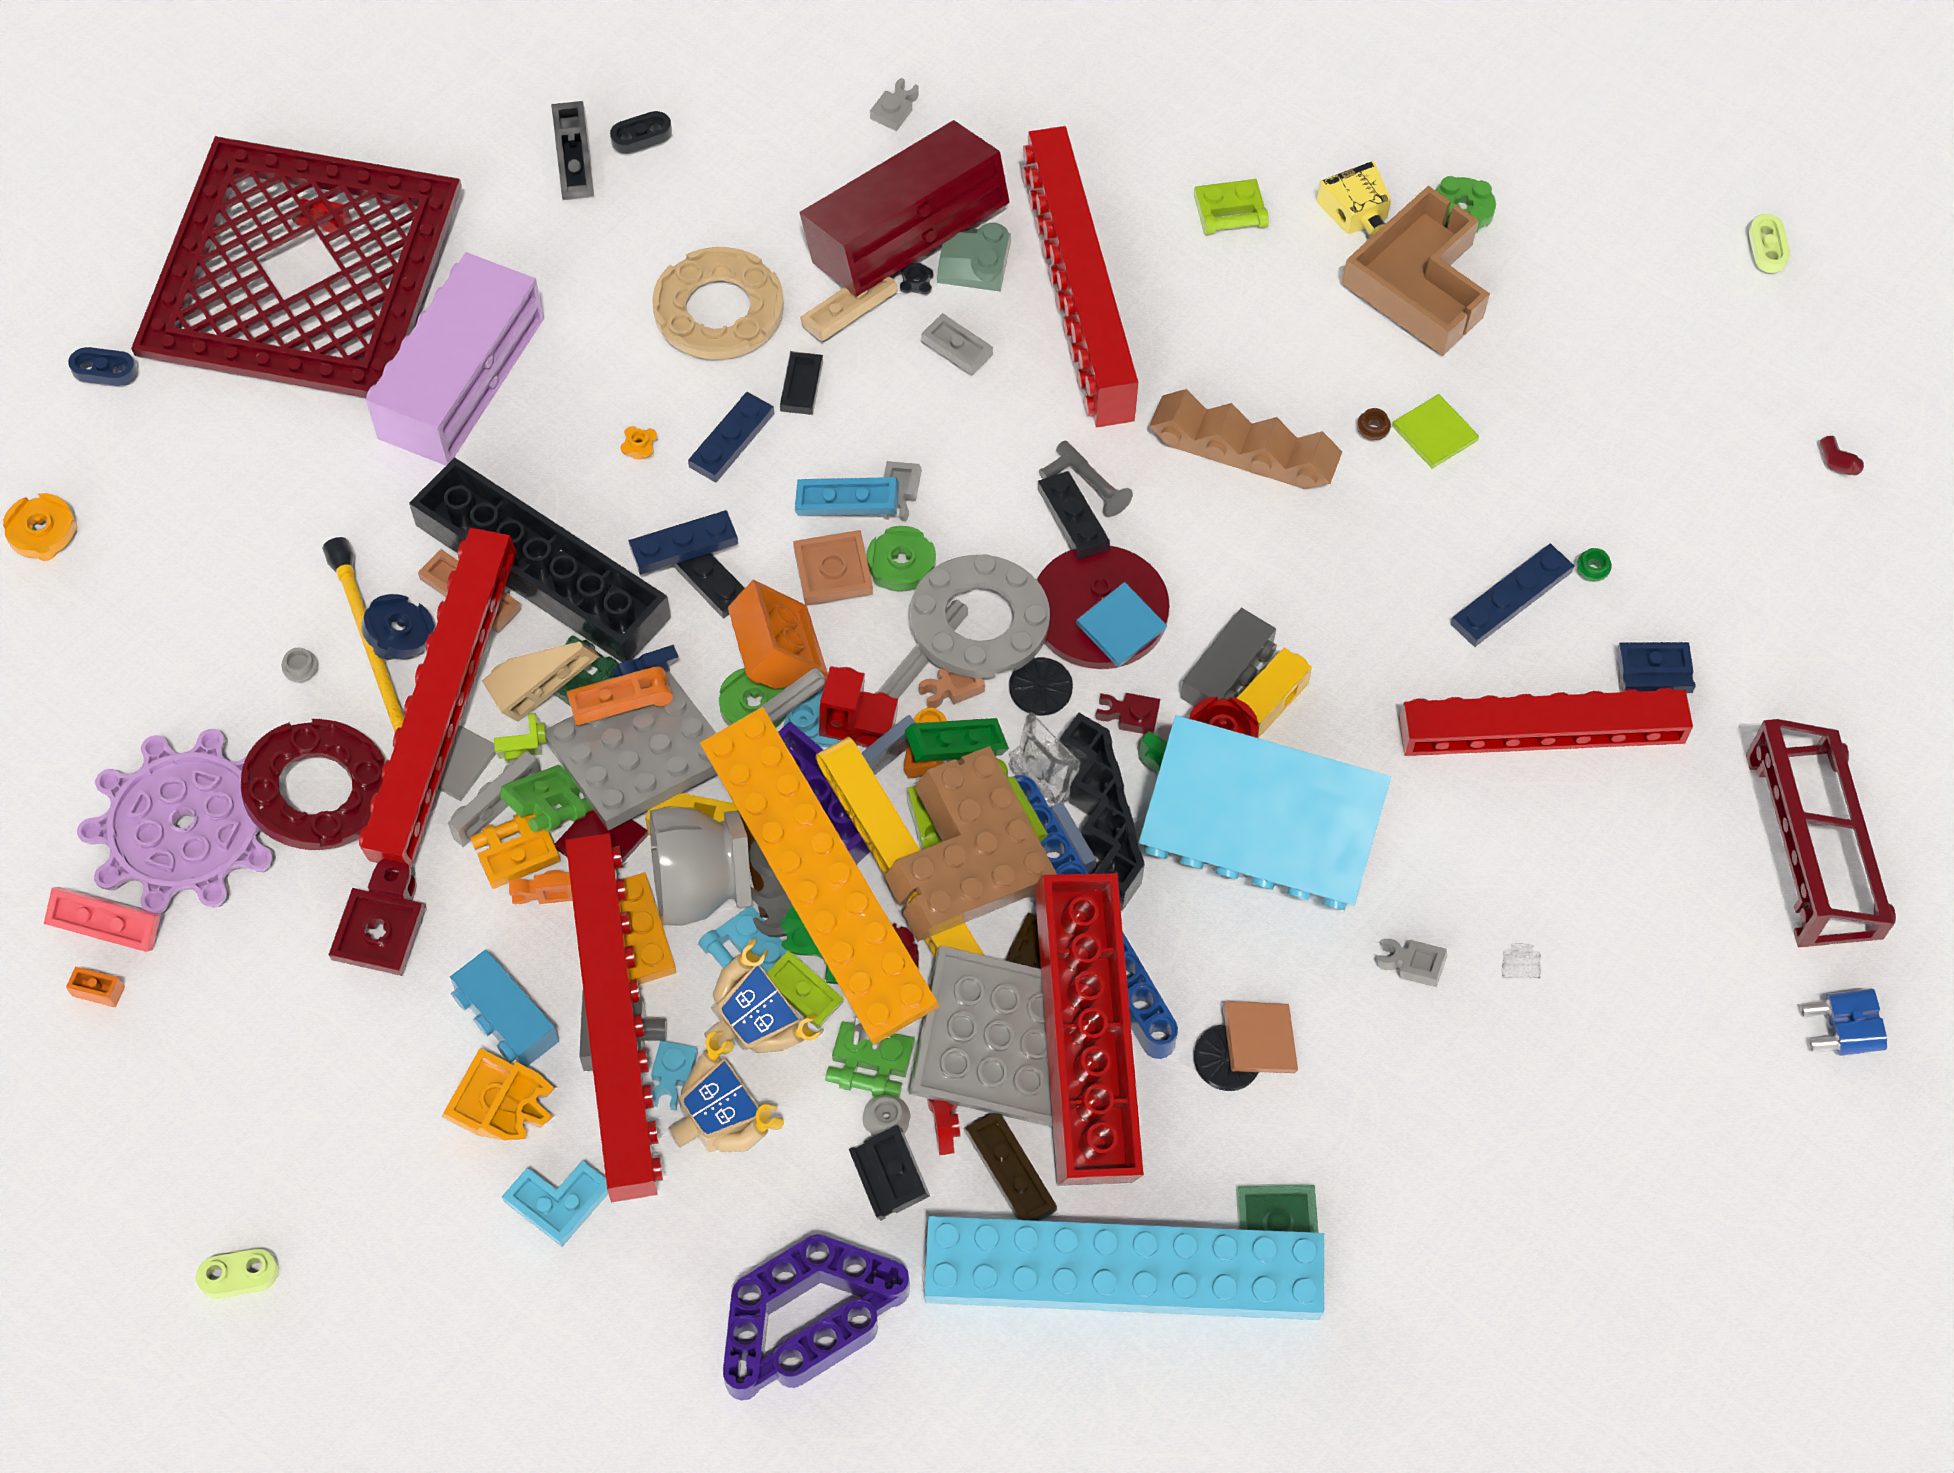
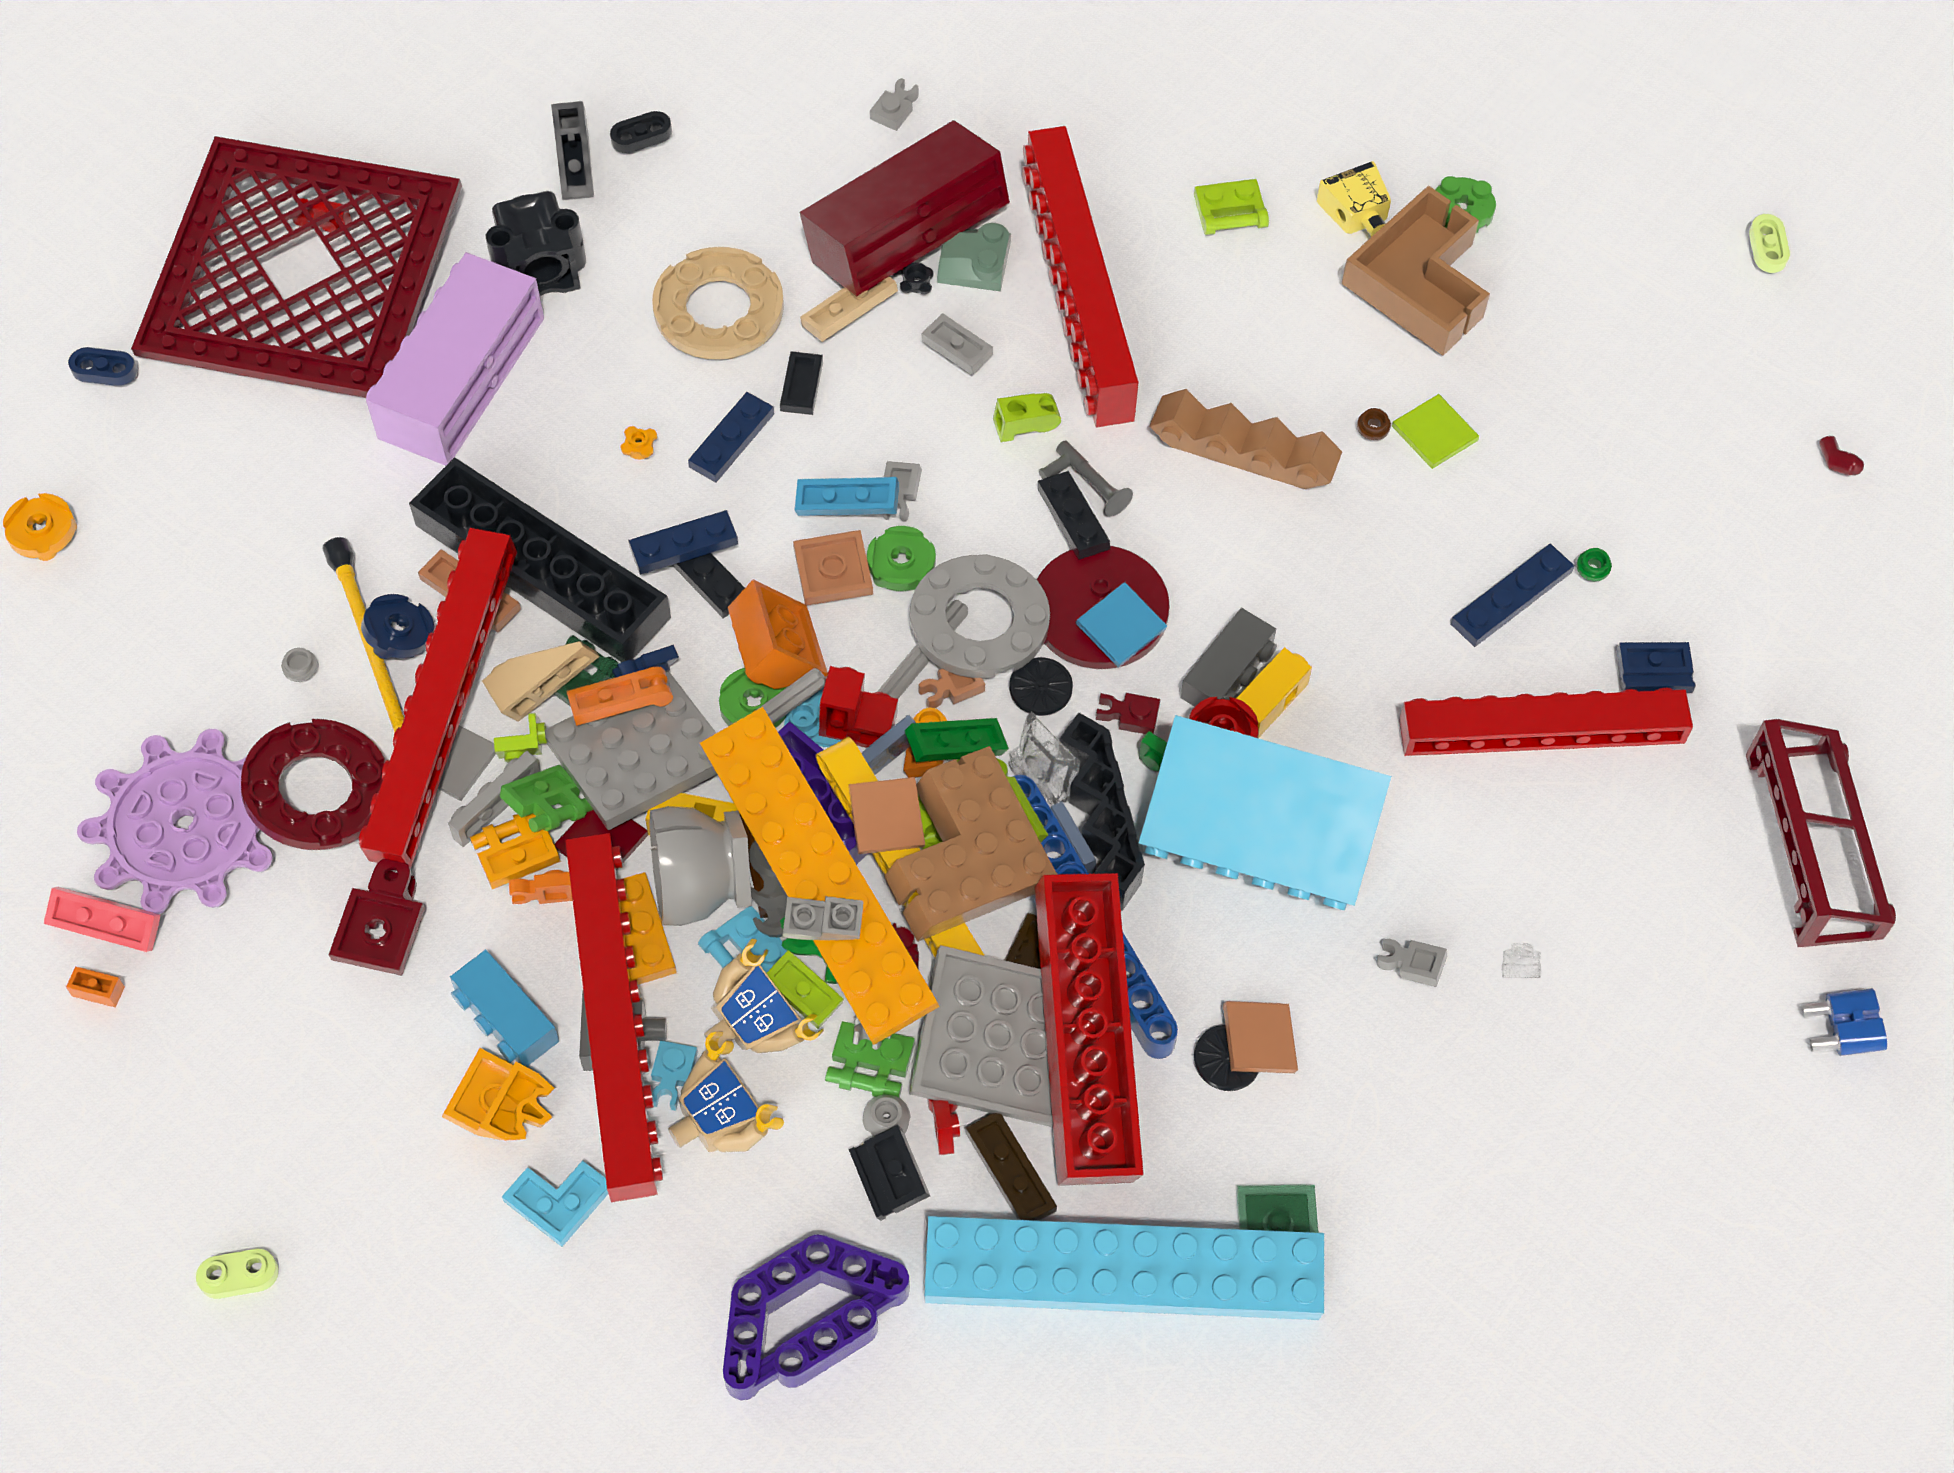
none -> black piece [485,191,586,296]
none -> light grey slope [782,896,863,940]
none -> nougat piece [848,777,925,855]
none -> lime leg [993,393,1061,442]

